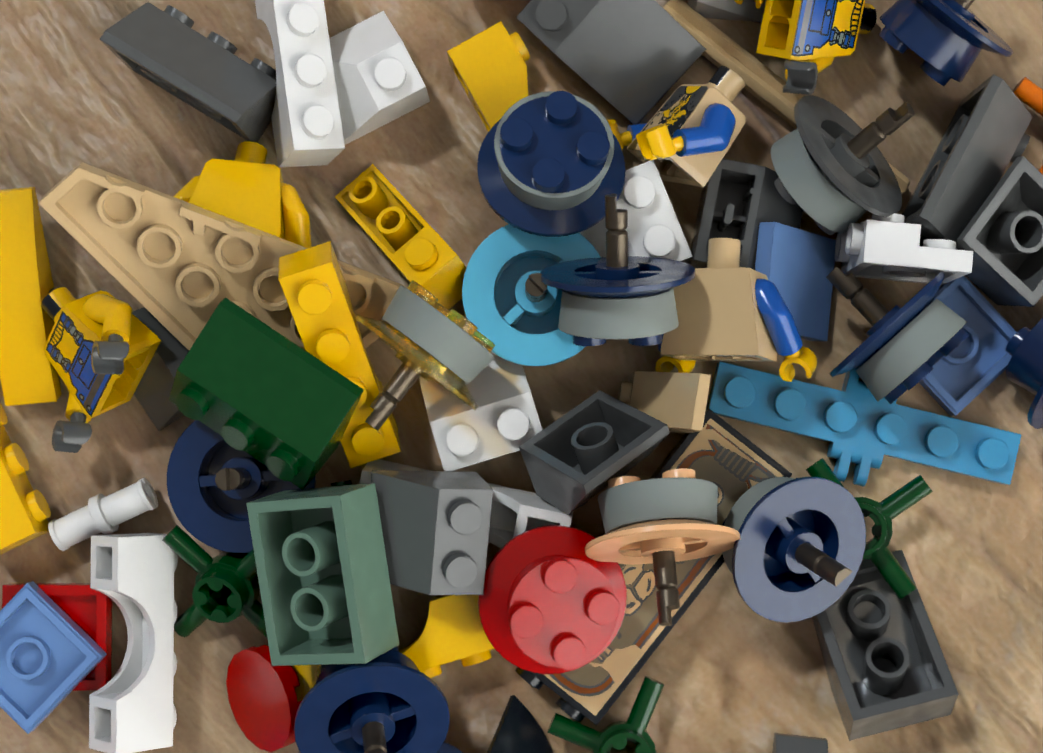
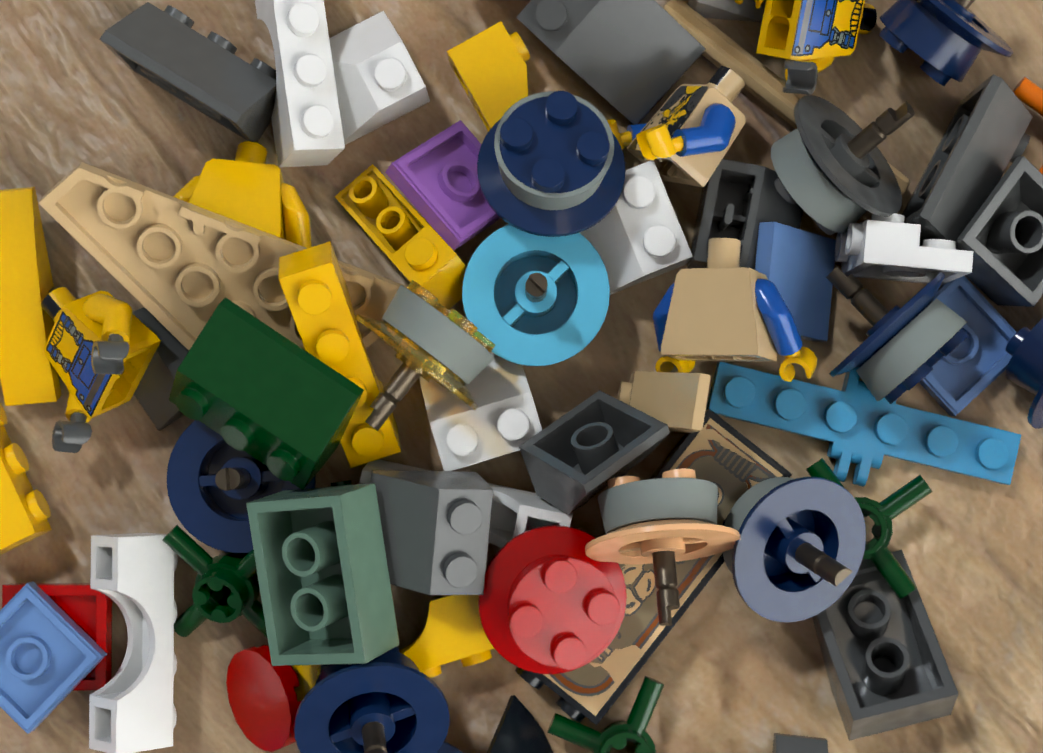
white pin [48,478,158,551] -> none
piece [540,194,695,346] -> none
none -> medium lavender tile [385,120,501,251]

